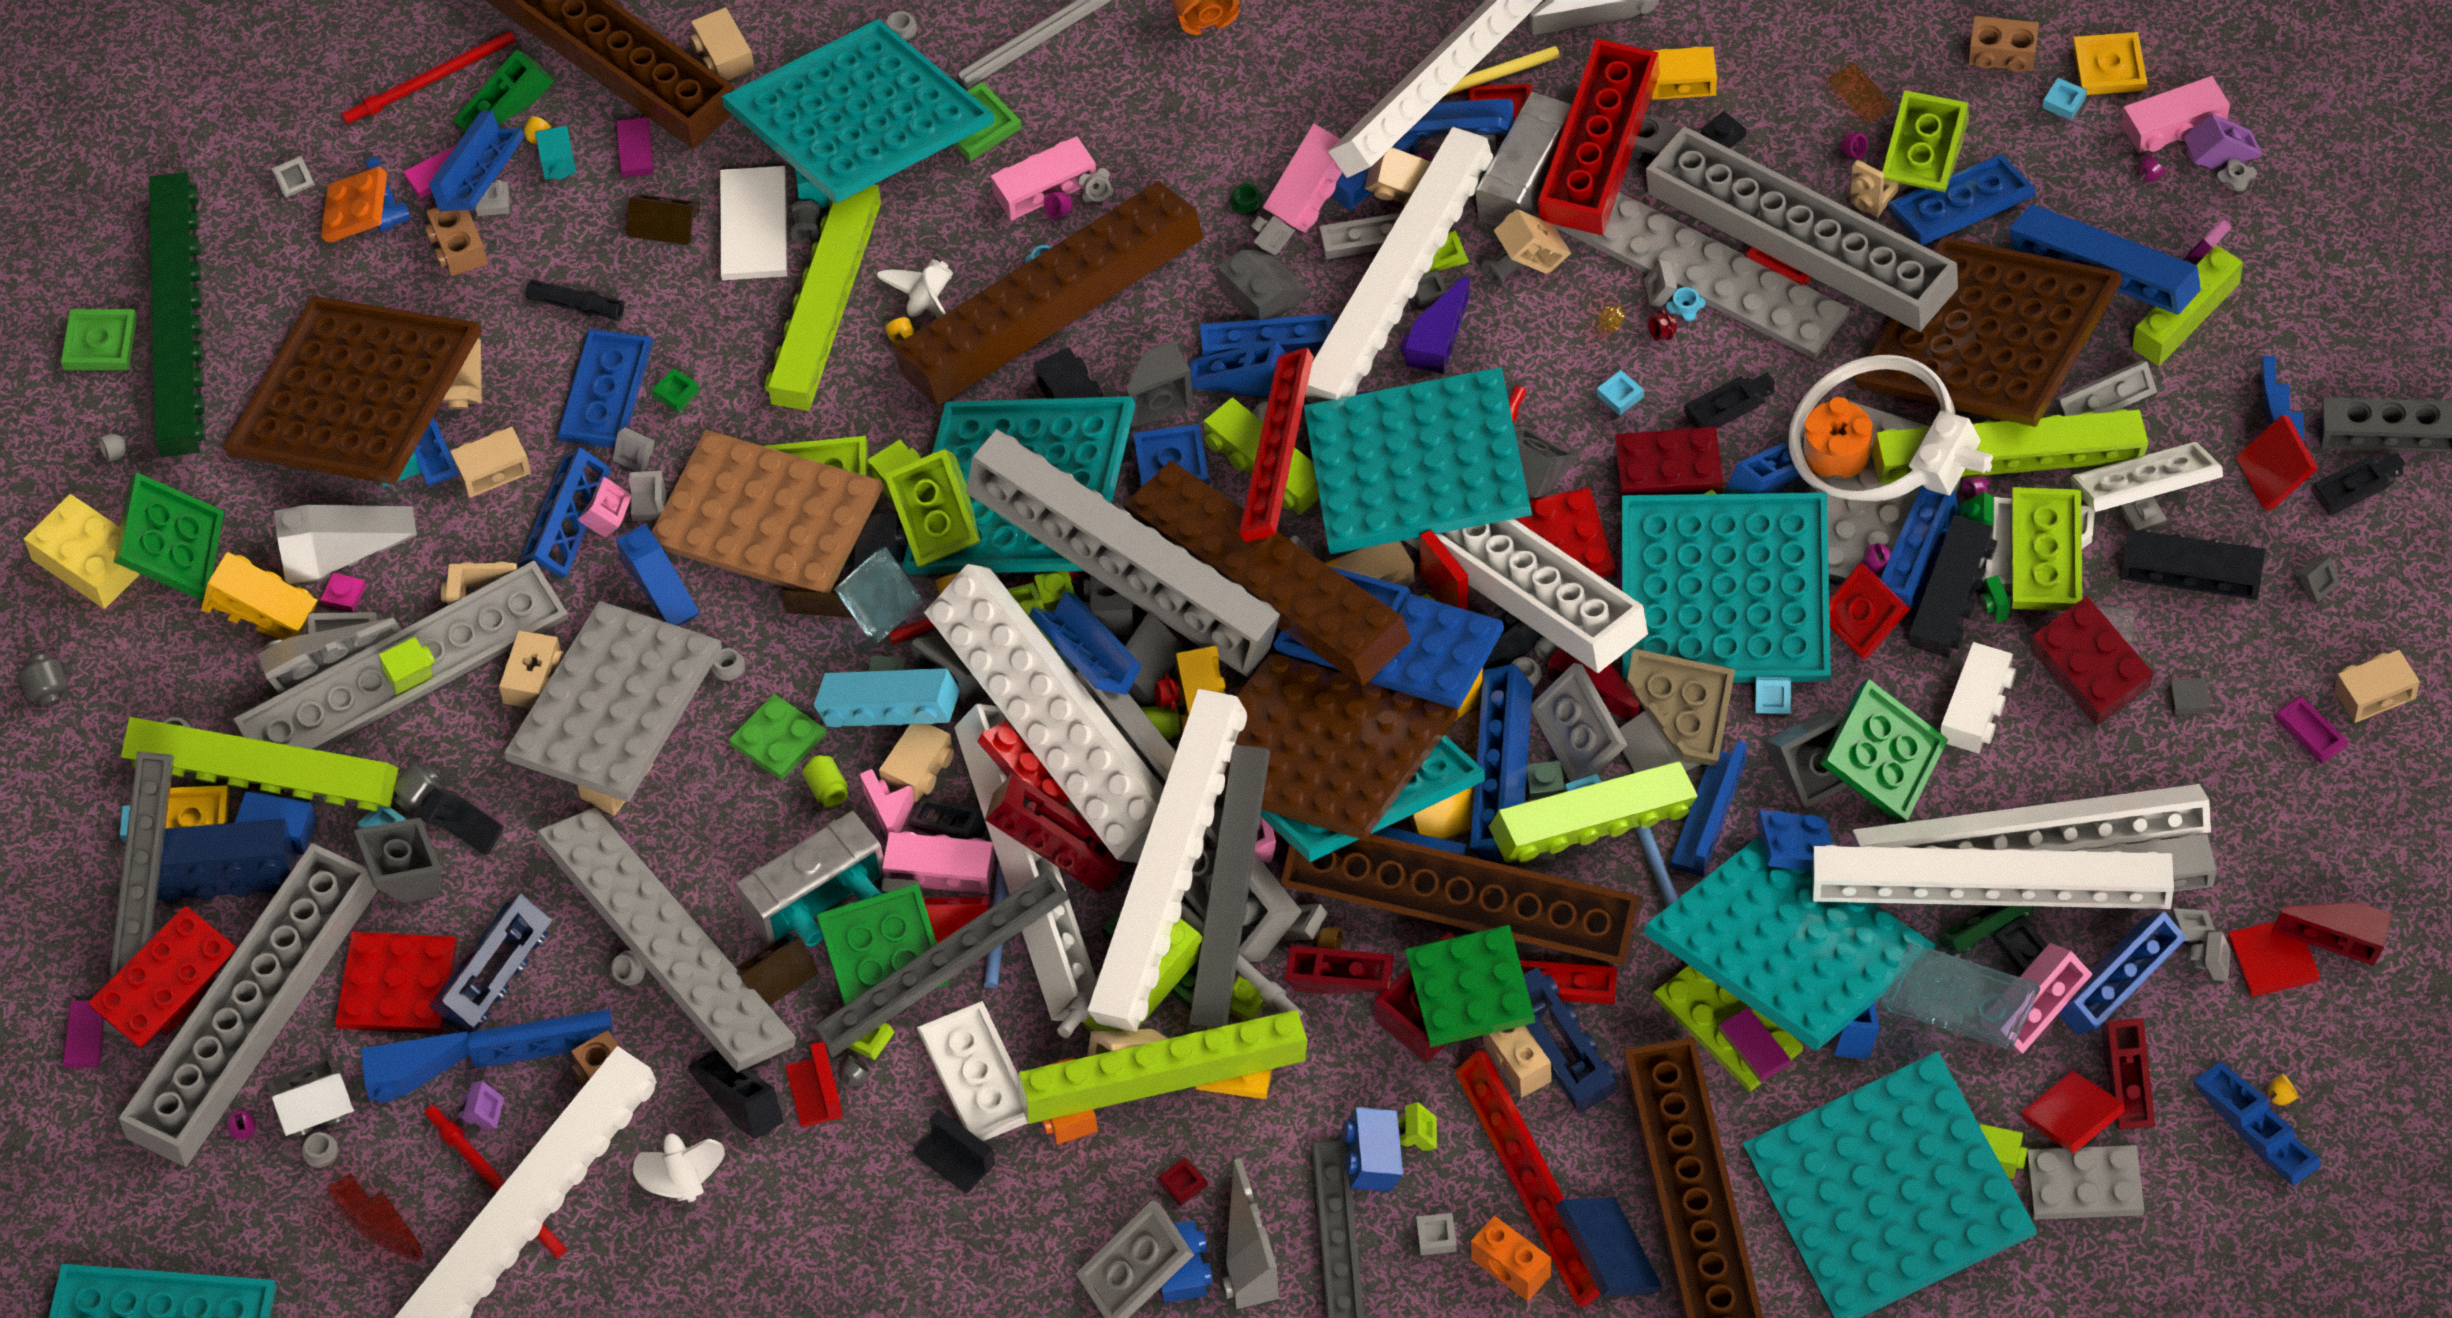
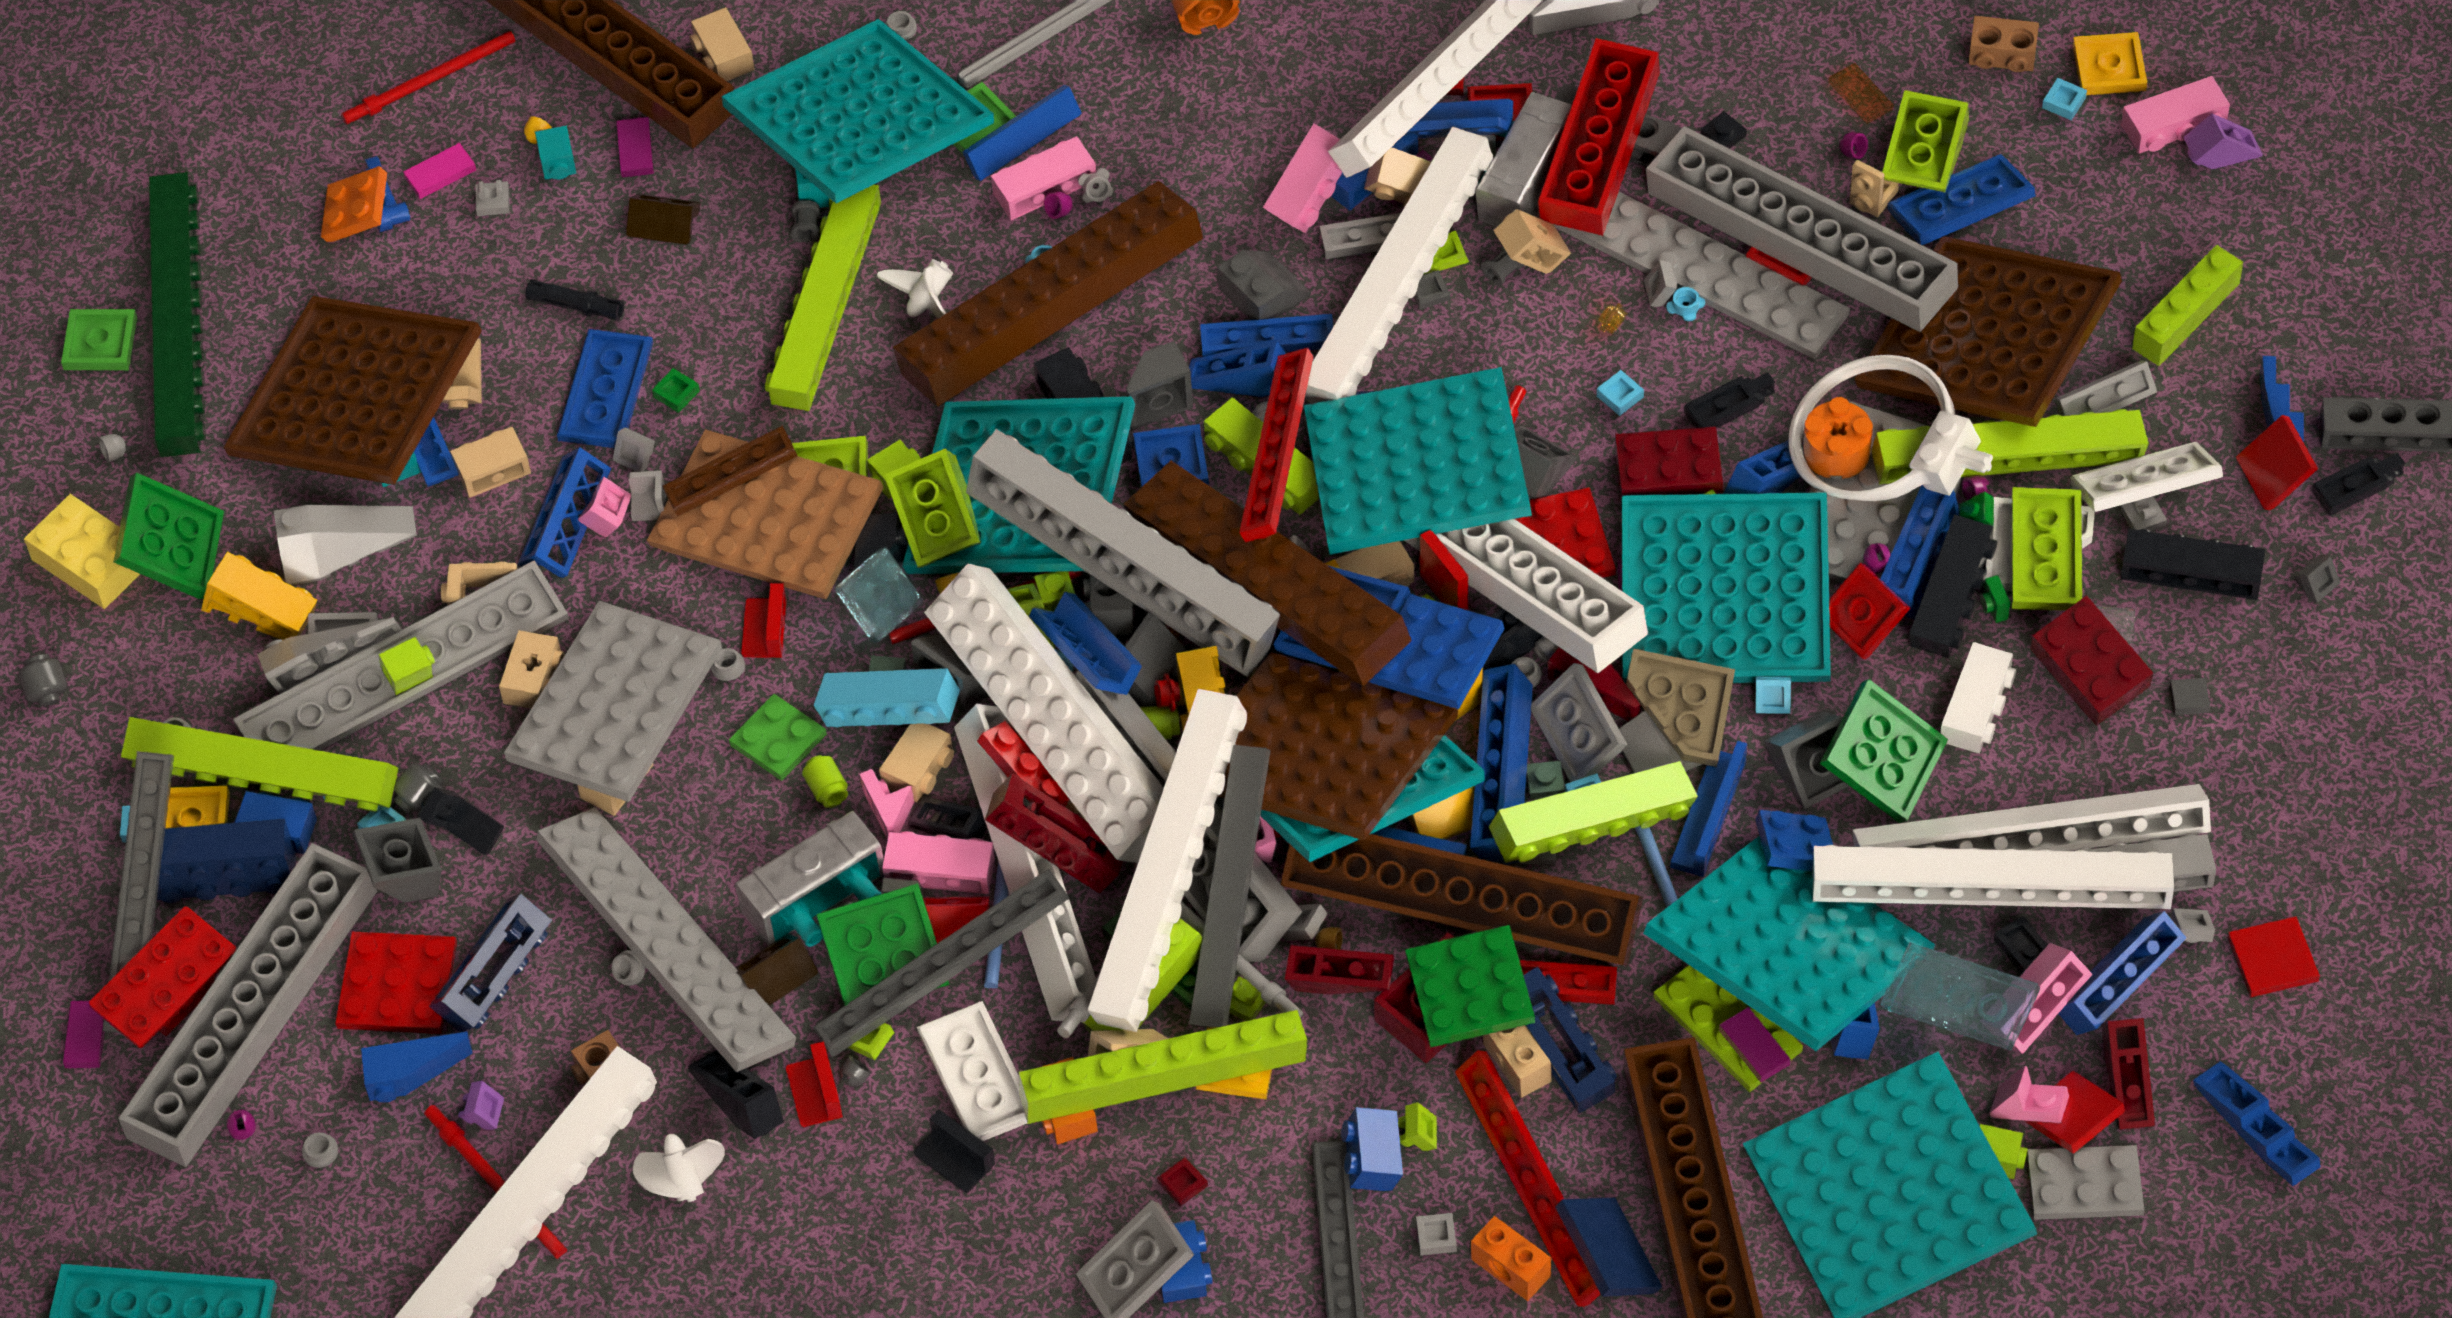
slope [266,1056,354,1137] -> none
light grey slope [271,156,315,198] -> none
dark pink plate [320,572,366,613] -> none
clear red slope [326,1173,424,1262] -> none
medium nougat brick [424,207,488,277] -> none
blue fence [429,110,525,211] -> none
green slope [453,49,554,133] -> none
blue fence [468,1009,614,1069] -> none
blue slope [616,524,700,626] -> none
white tile [720,166,787,280] -> none
dark brown panel [783,581,855,618] -> none
yellow hinge [885,317,914,345] -> none
light grey wedge [1221,1158,1279,1309] -> none
dark green plate [1230,184,1263,215] -> none
light grey tile [1251,216,1295,255] -> none
dark purple slope [1401,276,1470,374] -> none
light yellow bar [1445,46,1559,96] -> none
dark red plate [1648,309,1677,341] -> none
yellow brick [1651,47,1717,100] -> none
dark green plate [1937,905,2036,953] -> none
blue brick [2009,204,2201,315] -> none
magenta hinge [2138,153,2167,182] -> none
magenta tile [2183,219,2232,265] -> none
light grey tile [2190,932,2231,981] -> none
light grey plate [2217,158,2257,191] -> none
yellow hinge [2267,1073,2299,1106] -> none
dark red slope [2272,902,2392,966] -> none
magenta tile [2274,696,2349,765] -> none
tan brick [2334,650,2420,723] -> none
none -> reddish brown tile [662,425,798,517]
none -> red panel [741,583,787,658]
none -> blue tile [962,85,1082,181]
none -> bright pink slope [1990,1066,2069,1123]

